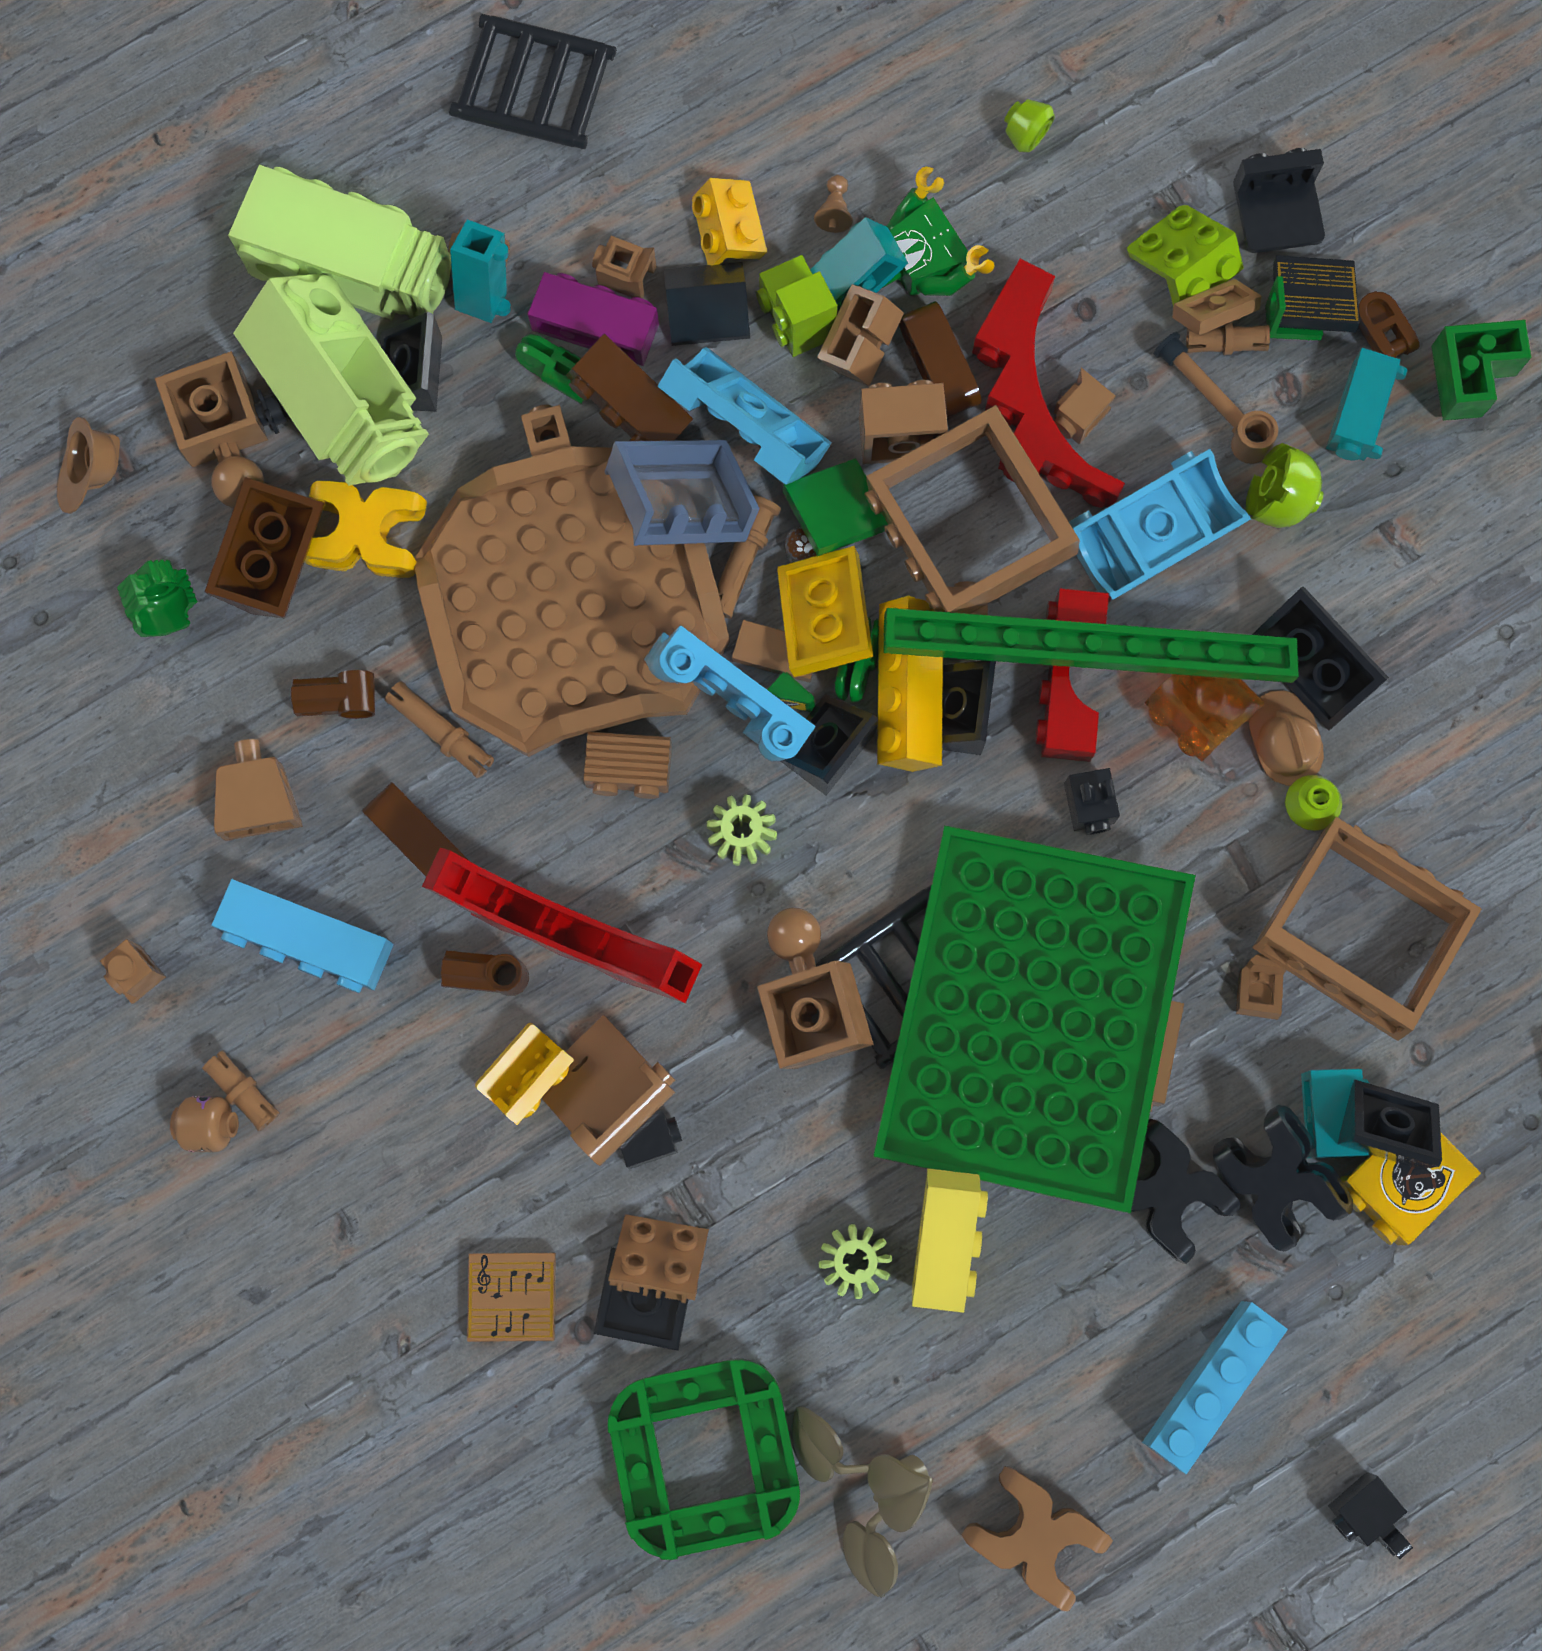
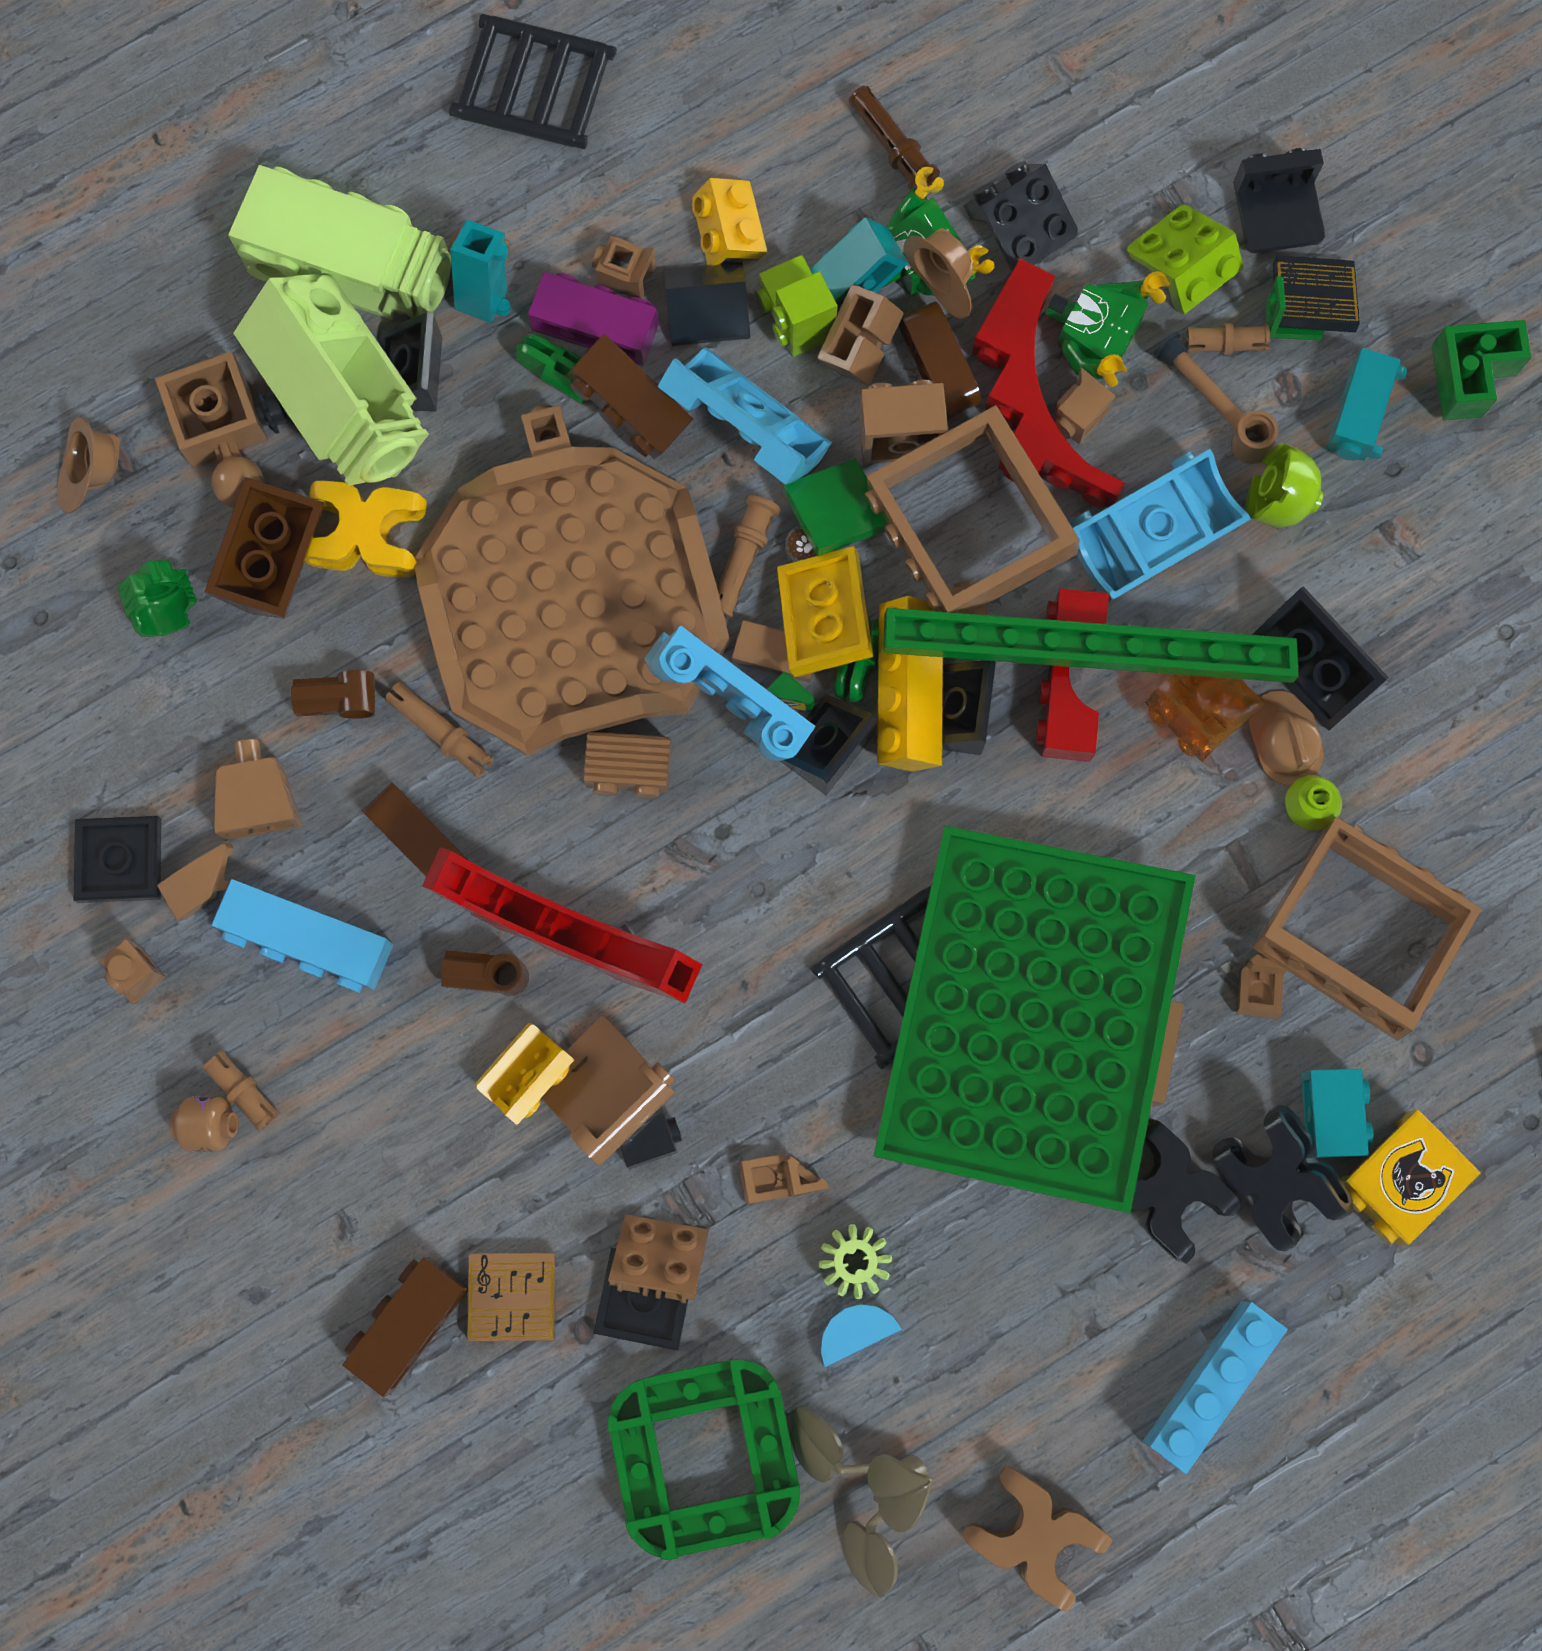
sand blue window [605,440,760,546] -> none
yellowish green gear [707,794,777,866] -> none
medium nougat brick [757,908,874,1069] -> none
medium nougat piece [814,174,853,233] -> none
light yellow brick [912,1168,988,1313] -> none
lime cone [1004,99,1055,152] -> none
black brick [1064,768,1120,835] -> none
medium nougat plate [1172,279,1262,335] -> none
black brick [1328,1472,1413,1559] -> none
black slope [1337,1080,1442,1169] -> none
reddish brown plate [1358,291,1420,358] -> none
none -> black tile [73,816,162,903]
none -> medium nougat slope [157,843,234,921]
none -> reddish brown brick [342,1257,468,1397]
none -> medium nougat slope [738,1154,829,1205]
none -> medium azure tile [820,1304,903,1367]
none -> reddish brown pin [848,86,940,190]
none -> medium nougat piece [903,228,973,319]
none -> black bracket [964,161,1078,272]
none -> green torso [1045,271,1171,387]

